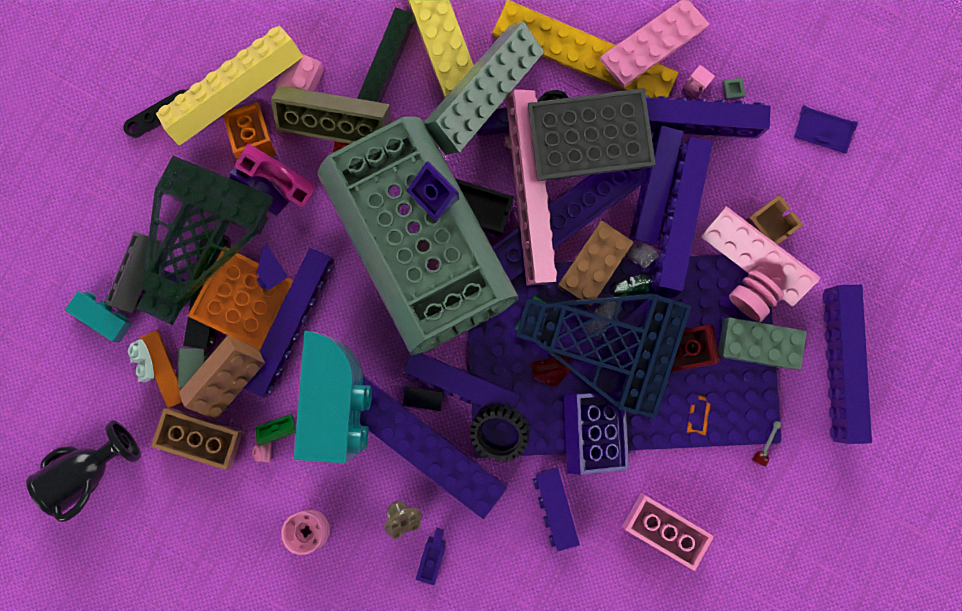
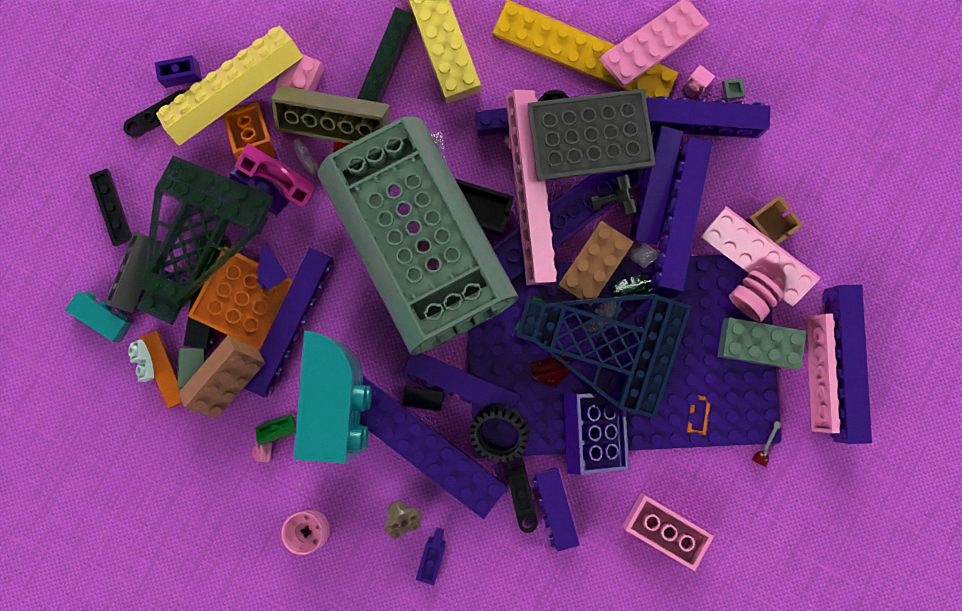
black piece [26,420,141,522] -> none
medium nougat brick [151,408,244,470] -> none
dark purple slope [406,161,459,221] -> none
sand green brick [424,21,544,155] -> none
dark red slope [671,325,721,372] -> none
dark purple door [794,105,858,154] -> none
none -> black plate [89,169,132,247]
none -> dark purple brick [154,55,202,88]
none -> clear slope [293,139,319,179]
none -> black plate [505,456,538,533]
none -> pearl dark grey bar [589,174,638,215]
none -> bright pink plate [806,314,841,433]

